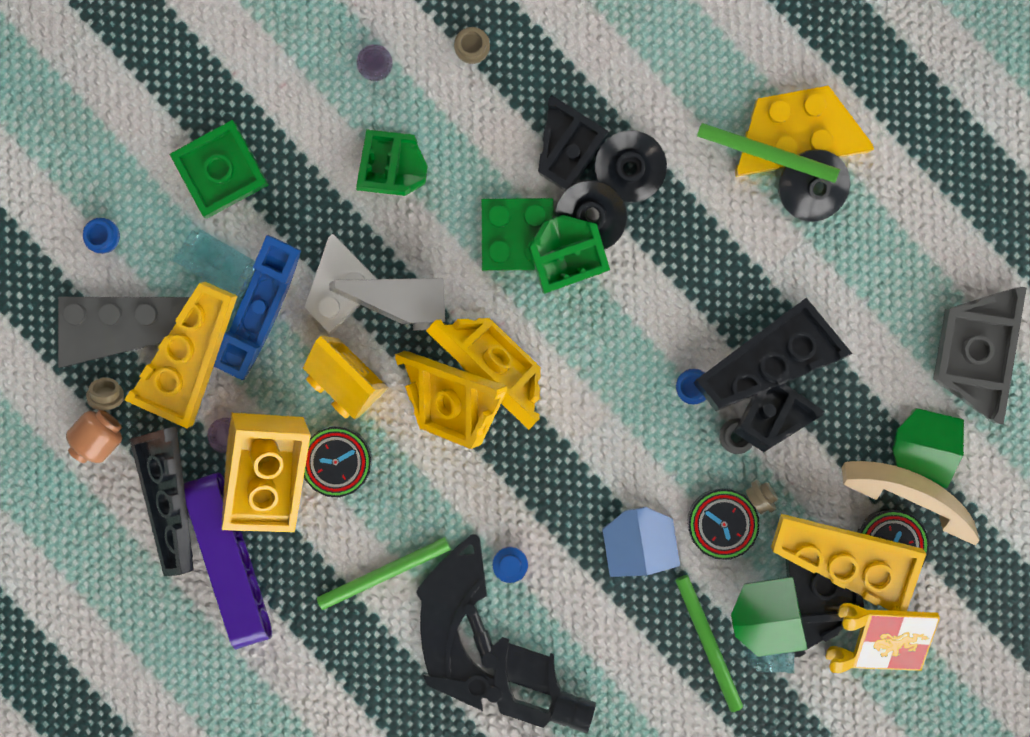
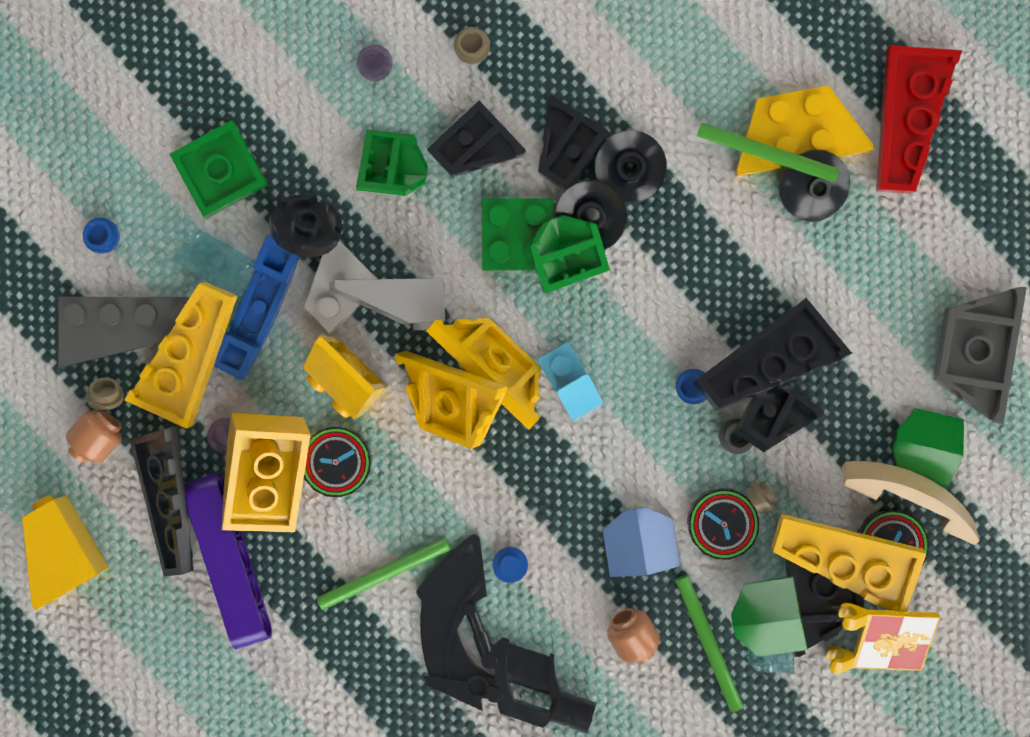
none -> yellow slope [22,495,110,611]
none -> black tile [269,195,343,257]
none -> black wing [427,100,526,178]
none -> medium azure slope [537,342,603,421]
none -> nougat head [607,608,660,664]
none -> red wing [876,45,963,194]

